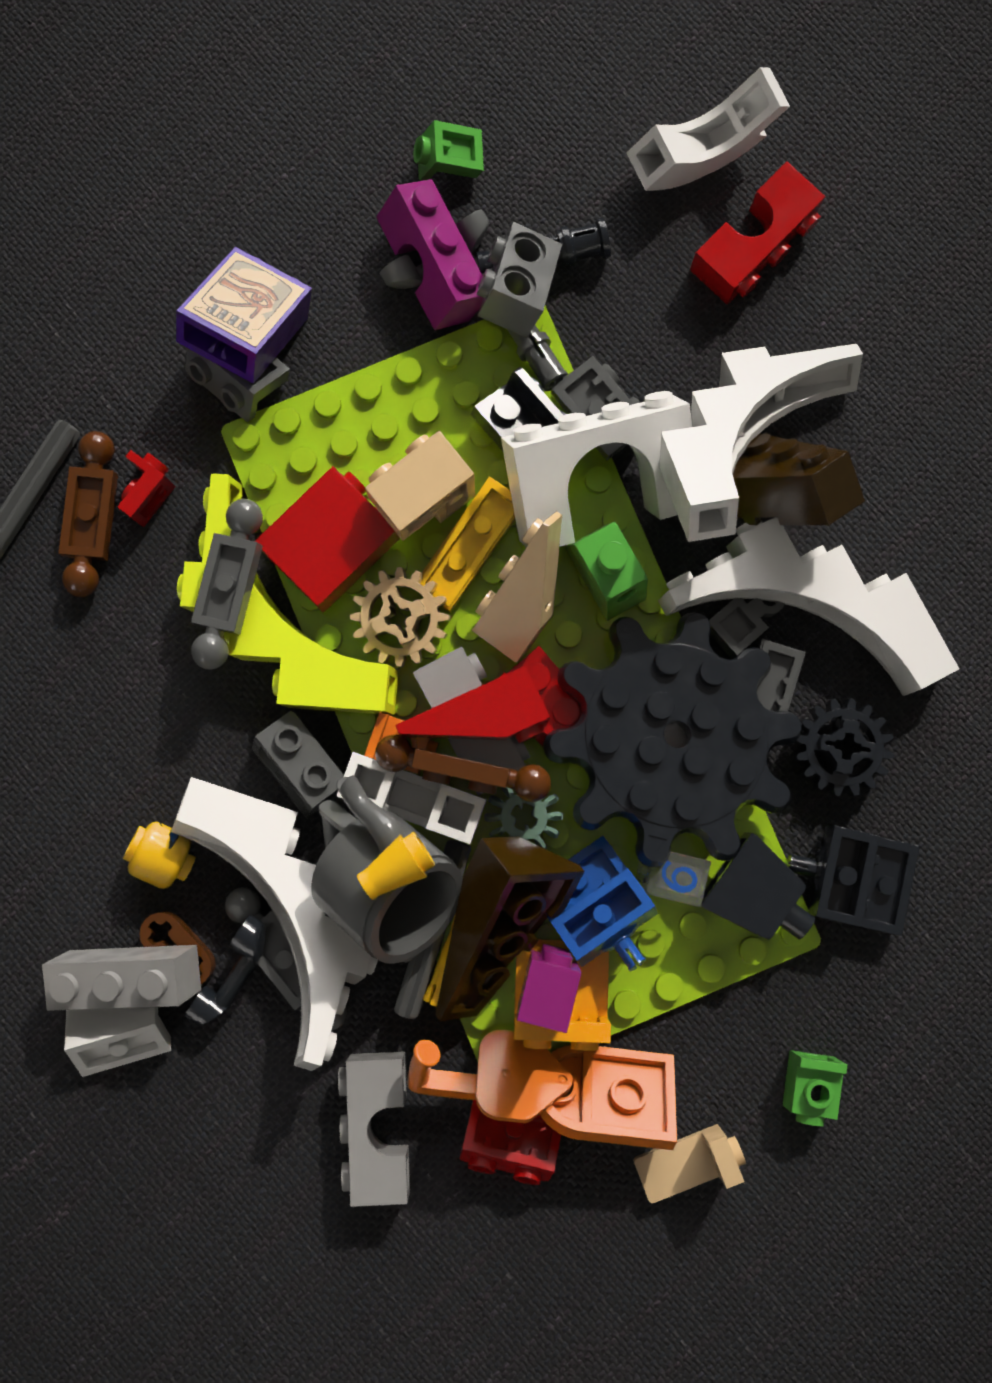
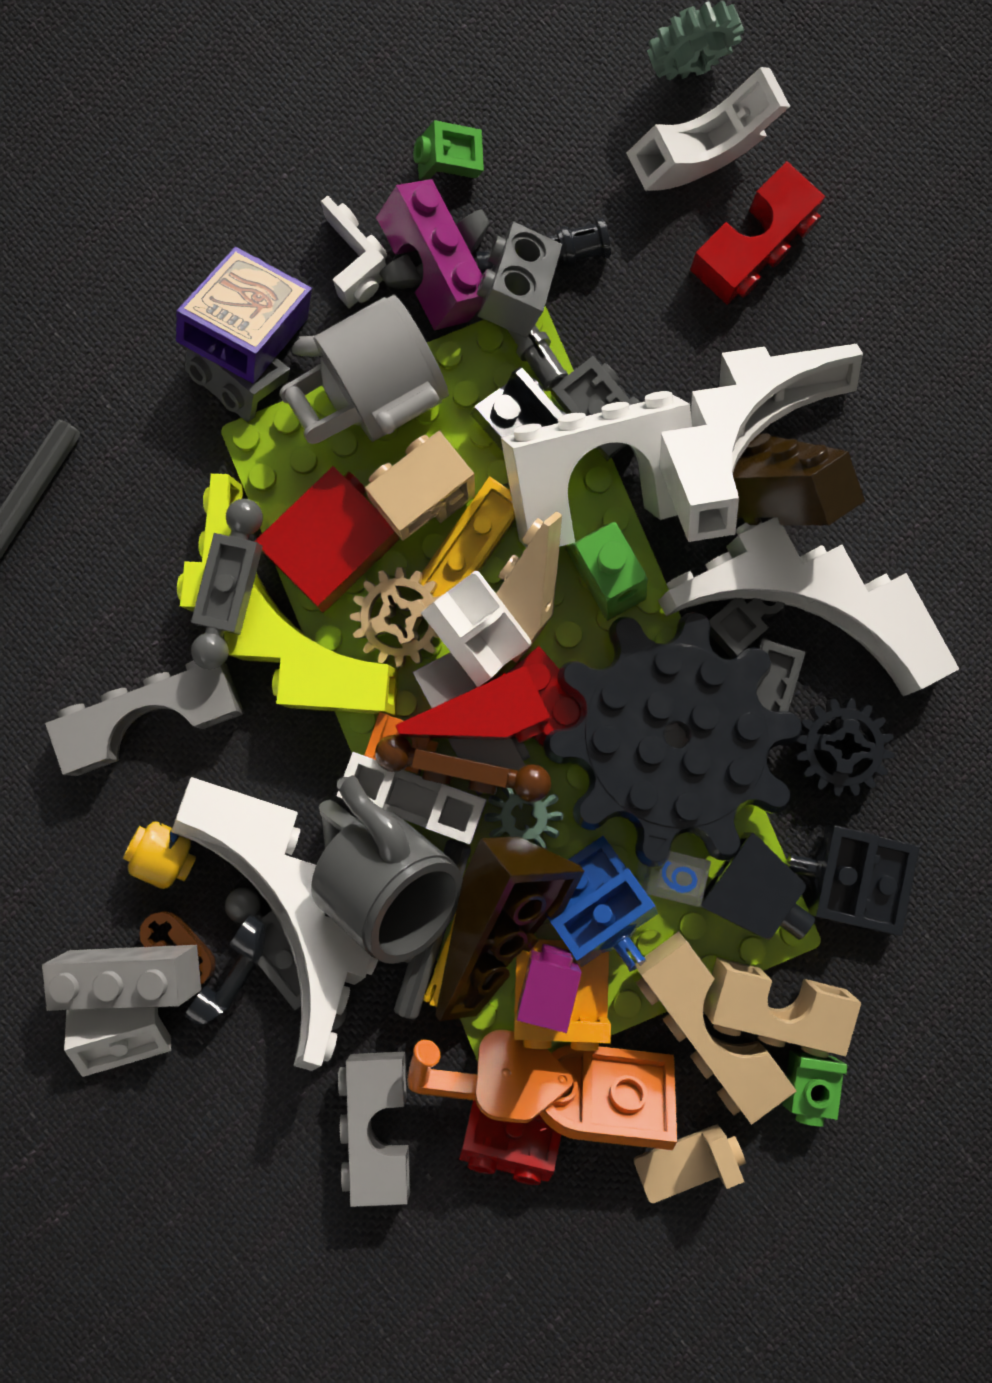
reddish brown plate [58,431,118,597] -> none
red bracket [117,450,176,527] -> none
dark grey bracket [252,711,344,819] -> none
yellow cone [357,831,435,900] -> none
none -> light grey arch [45,660,244,776]
none -> light grey piece [280,295,449,444]
none -> white bracket [321,196,387,308]
none -> white panel [421,571,532,687]
none -> tan arch [635,931,796,1125]
none -> sand green gear [647,1,744,80]
none -> tan arch [703,957,861,1058]

